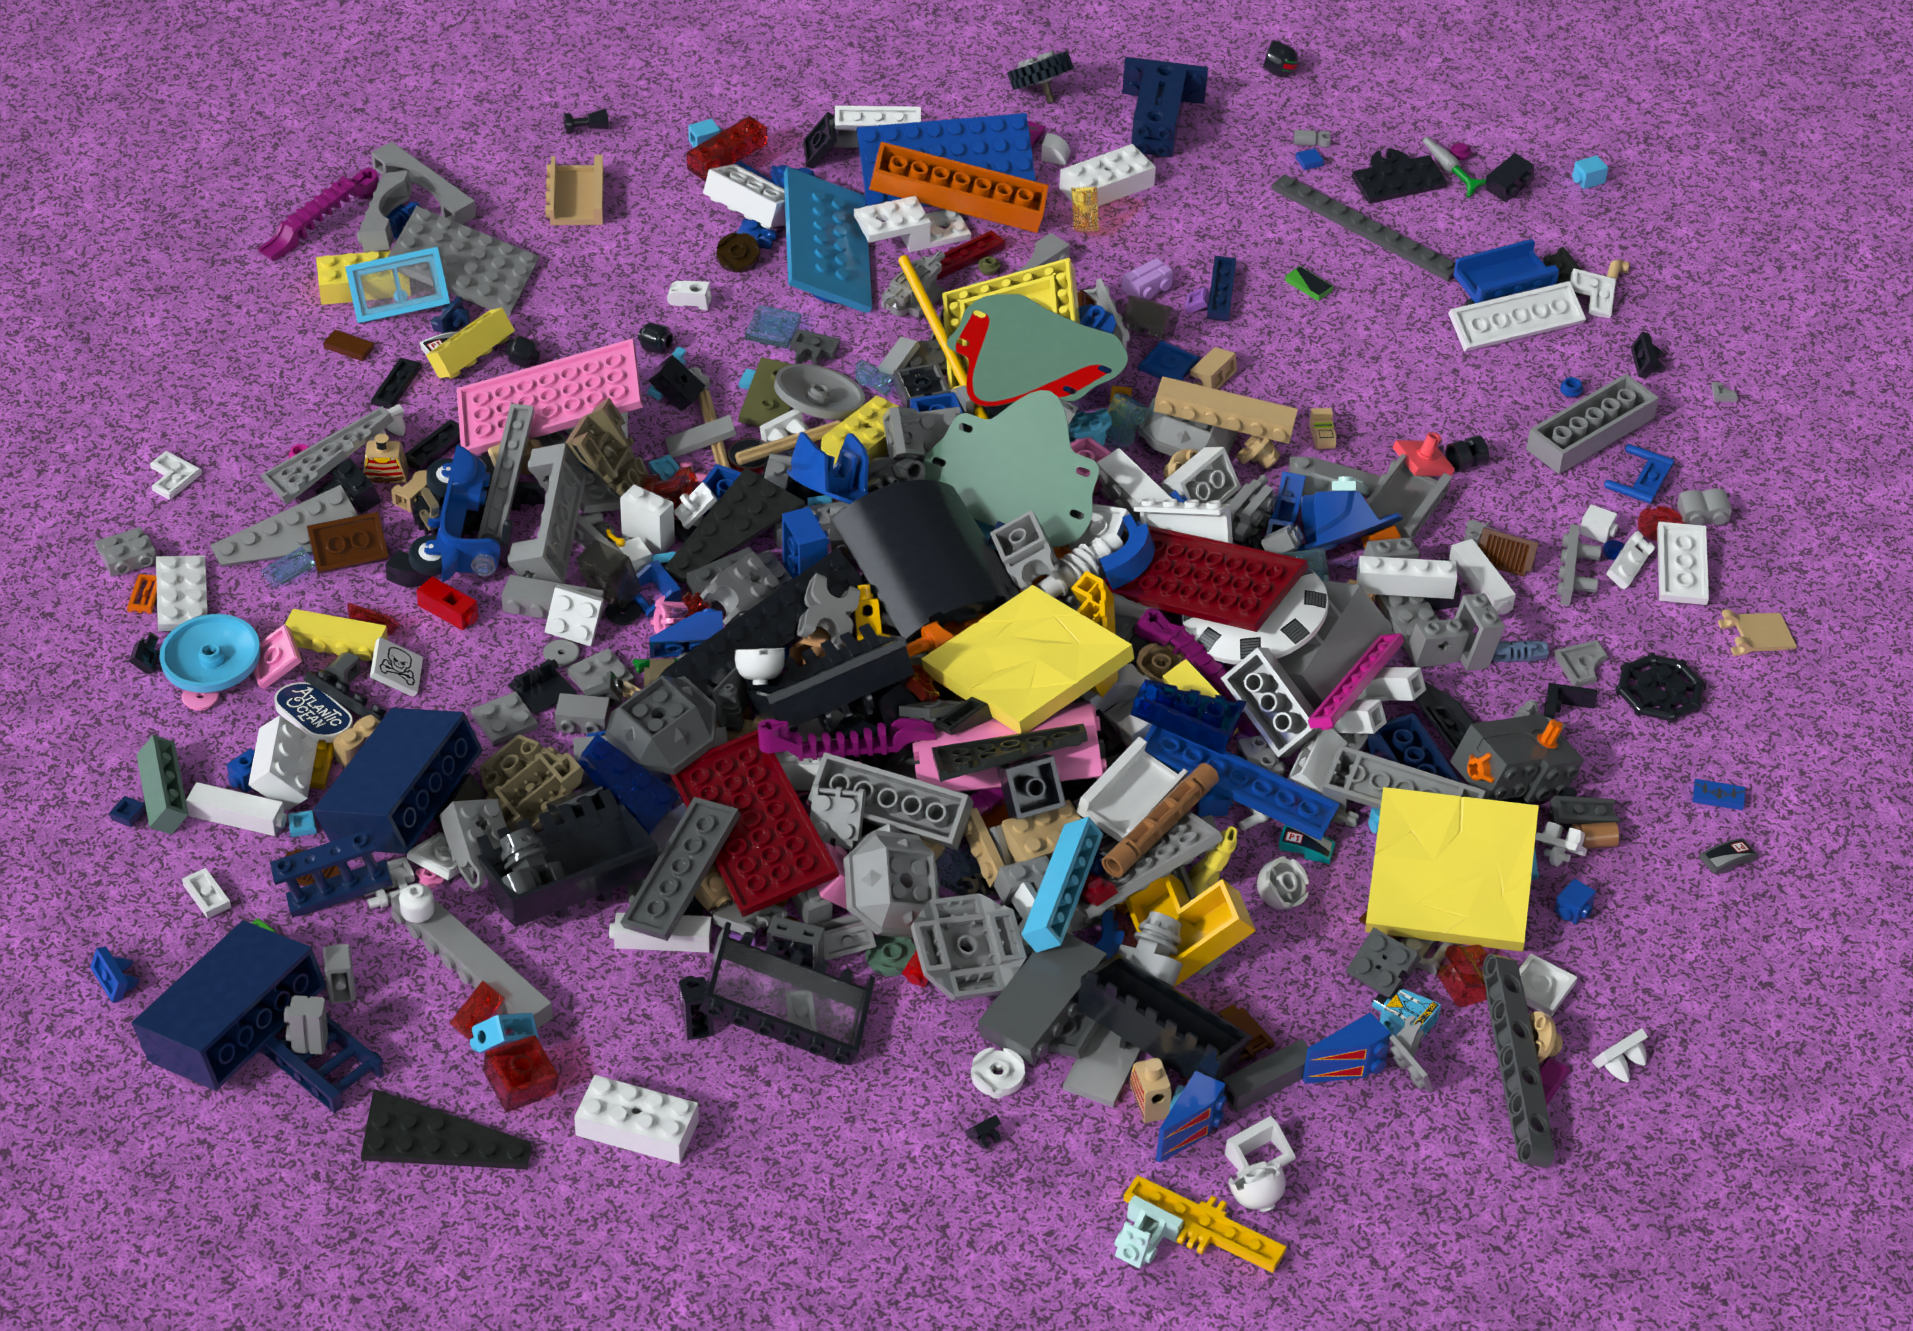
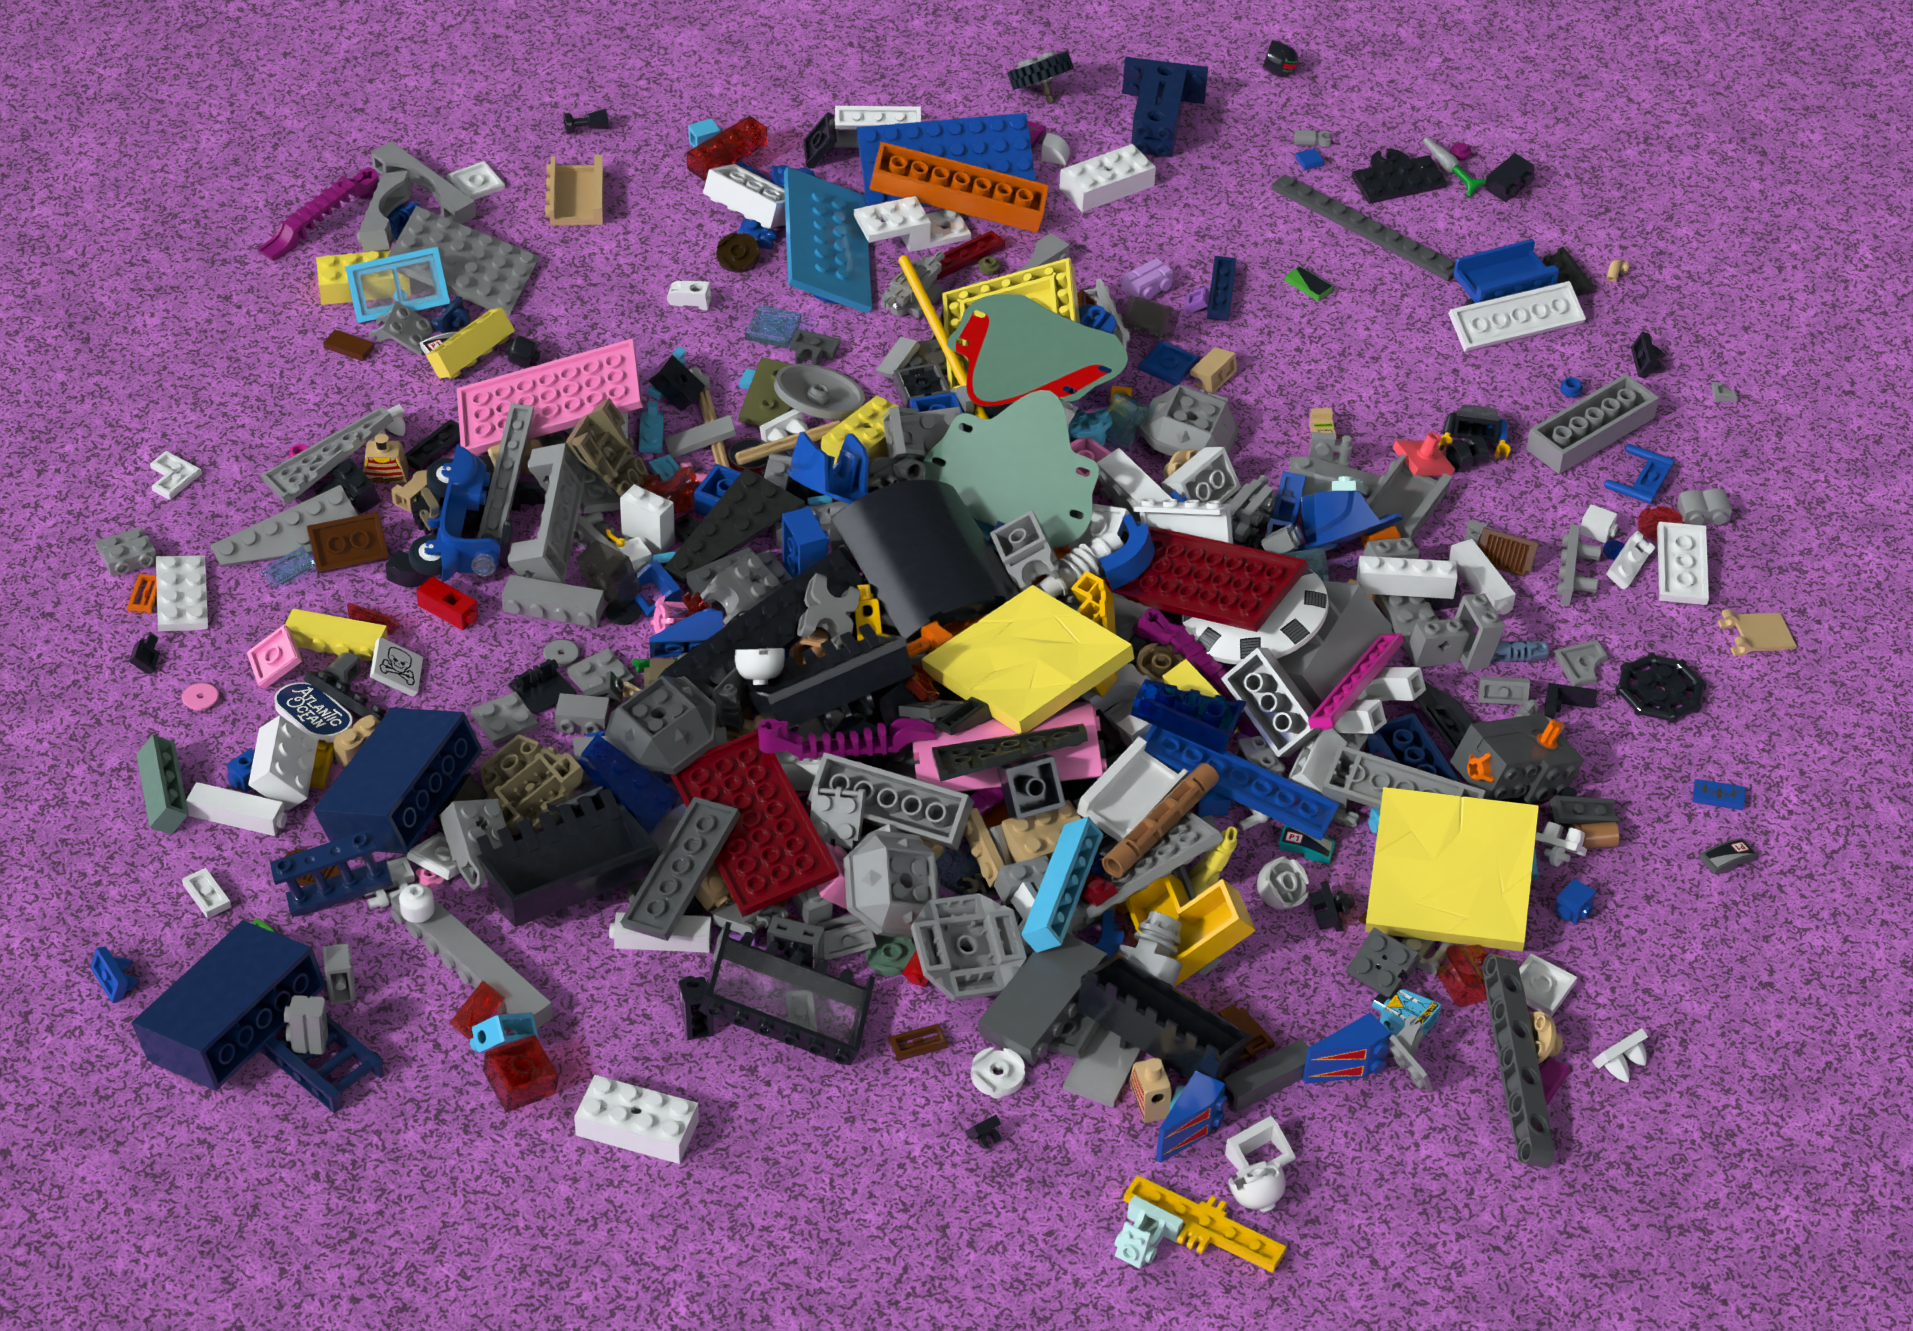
dark blue plate [109,796,146,827] -> none
medium azure dish [160,614,261,693] -> none
medium azure tile [288,810,317,837] -> none
pearl dark grey wing [361,1089,531,1170] -> none
black tile [371,357,422,409] -> none
dark grey beam [499,827,567,896] -> none
white plate [545,585,604,646] -> none
black head [638,322,673,354] -> none
white hips [674,482,718,529] -> none
clear light blue plate [855,359,891,395] -> none
clear yellow window [1071,186,1099,232] -> none
tan brick [1154,376,1298,444] -> none
tan plate [1235,435,1280,469] -> none
white tile [1570,268,1616,318] -> none
medium azure brick [1572,155,1608,189] -> none
none -> light grey plate [369,301,433,355]
none -> white tile [446,161,505,200]
none -> medium azure hinge [639,401,664,453]
none -> reddish brown tile [888,1023,948,1062]
none -> light grey plate [1308,432,1353,467]
none -> black hips [1309,880,1355,932]
none -> black torso [1438,404,1510,459]
none -> light grey tile [1478,676,1530,705]

